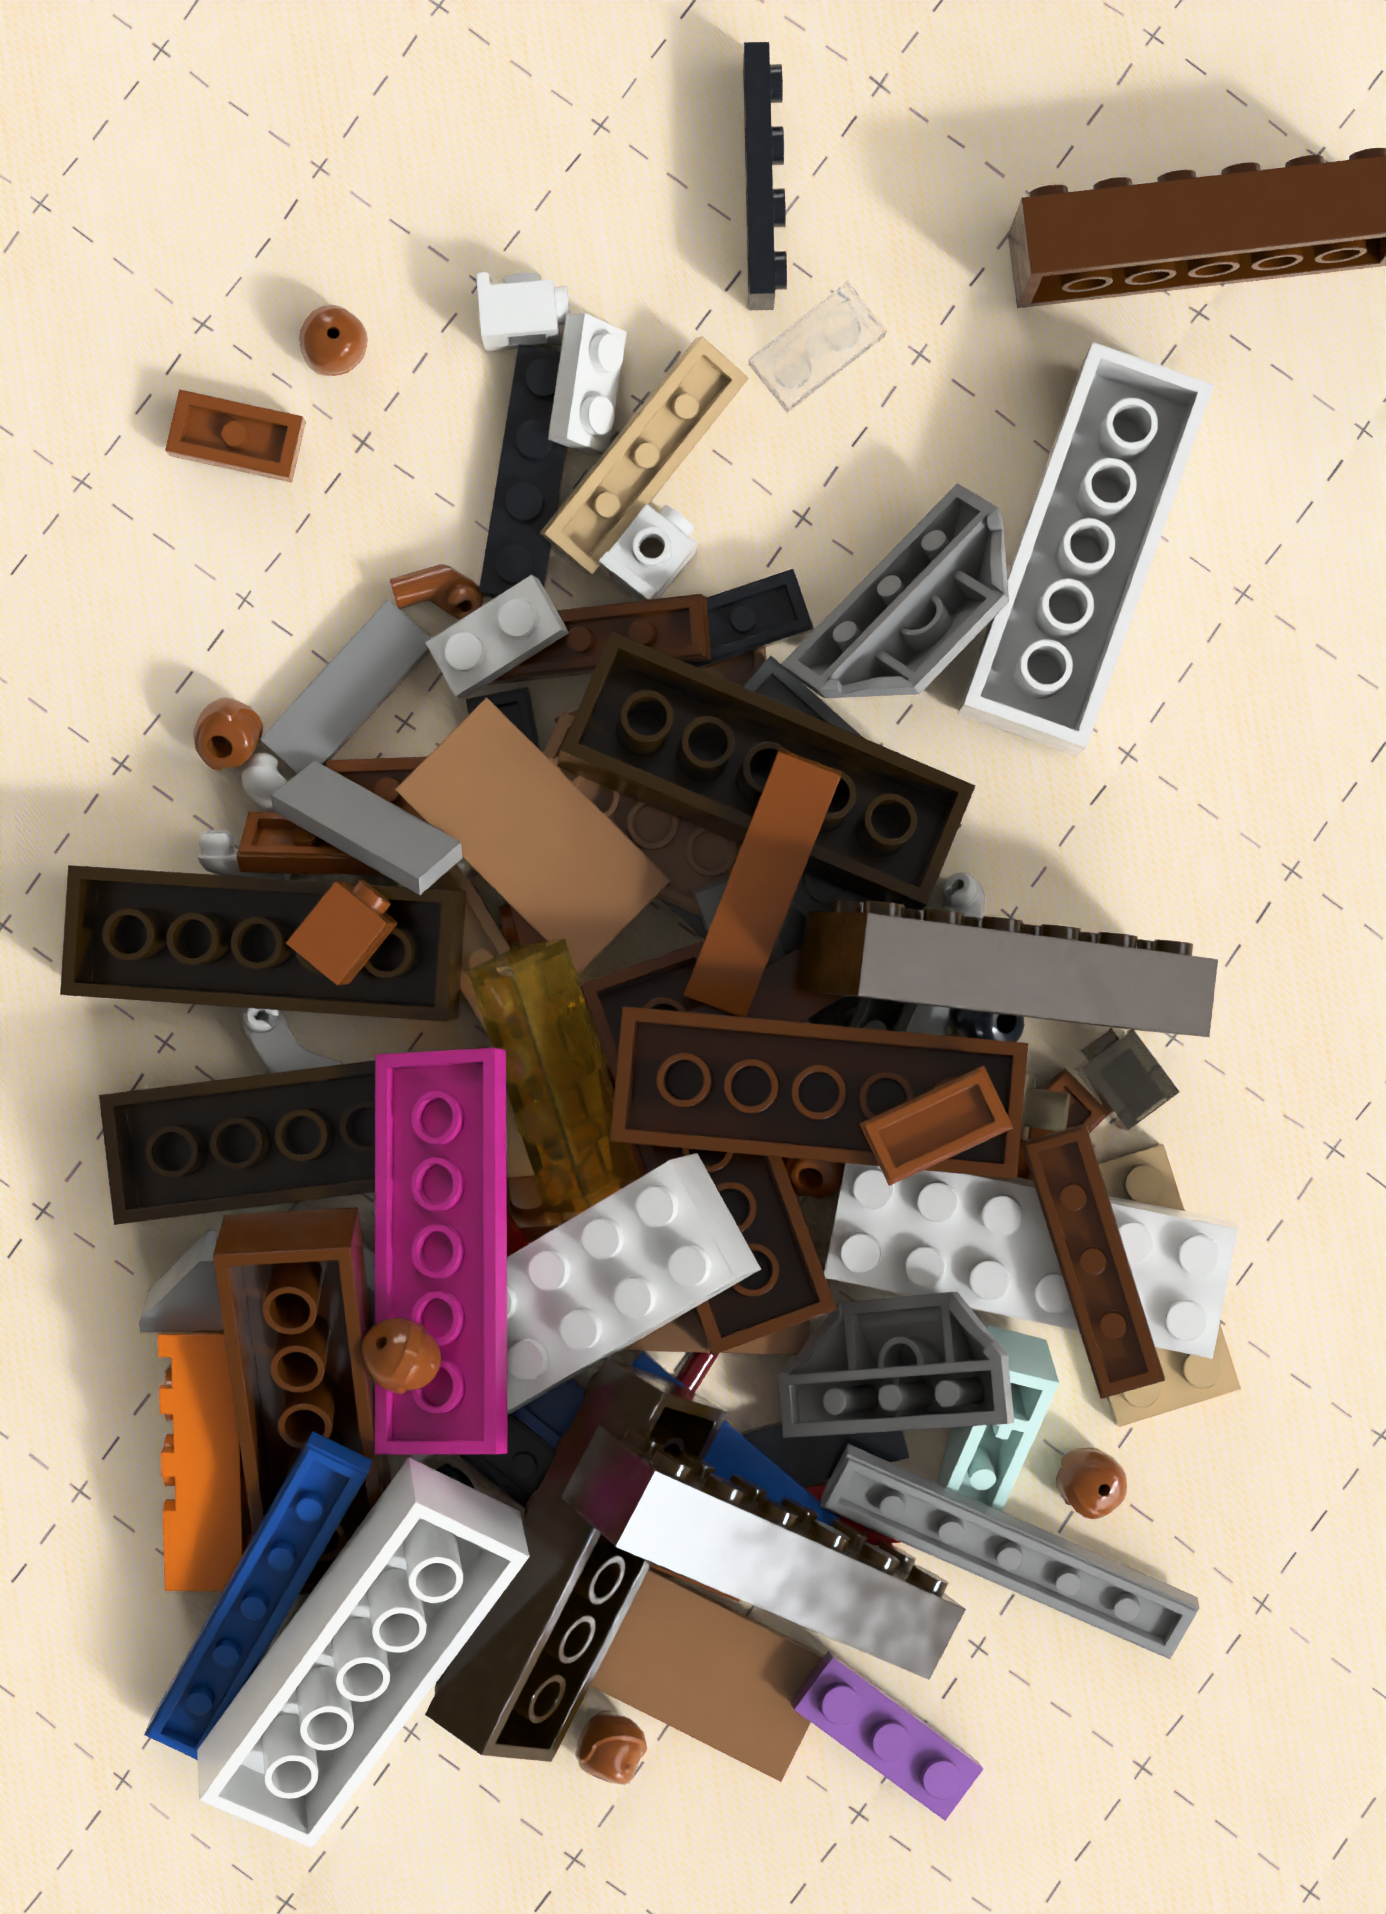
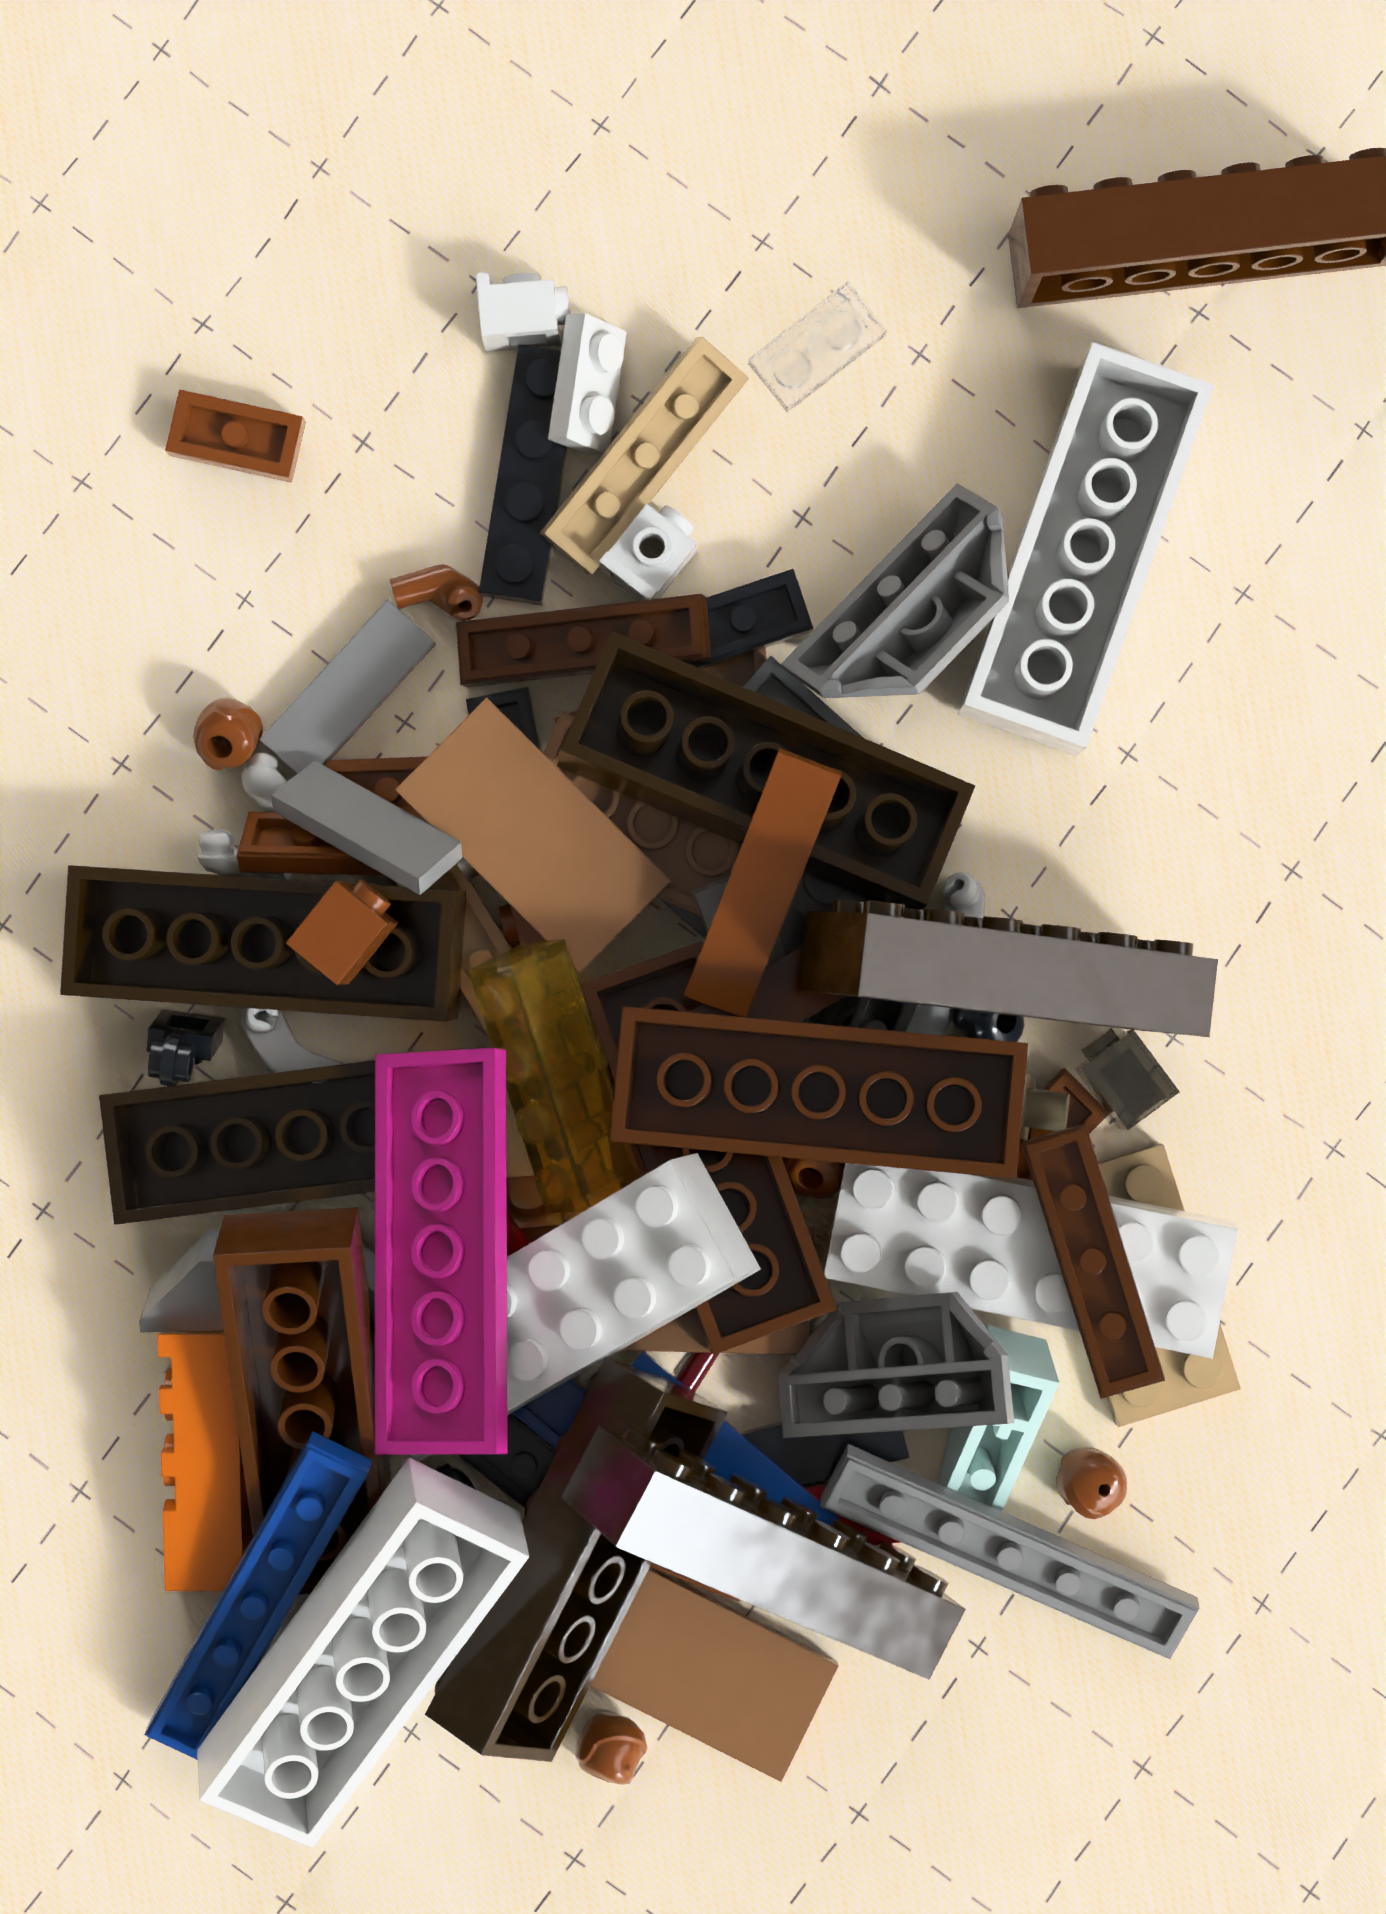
dark orange piece [299,305,368,376] -> none
dark orange piece [361,1317,441,1395] -> none
white plate [425,575,569,700] -> none
black plate [743,42,787,310] -> none
medium lavender plate [790,1650,984,1821] -> none
dark orange tile [860,1066,1013,1186] -> none
none -> black plate [146,1009,225,1087]

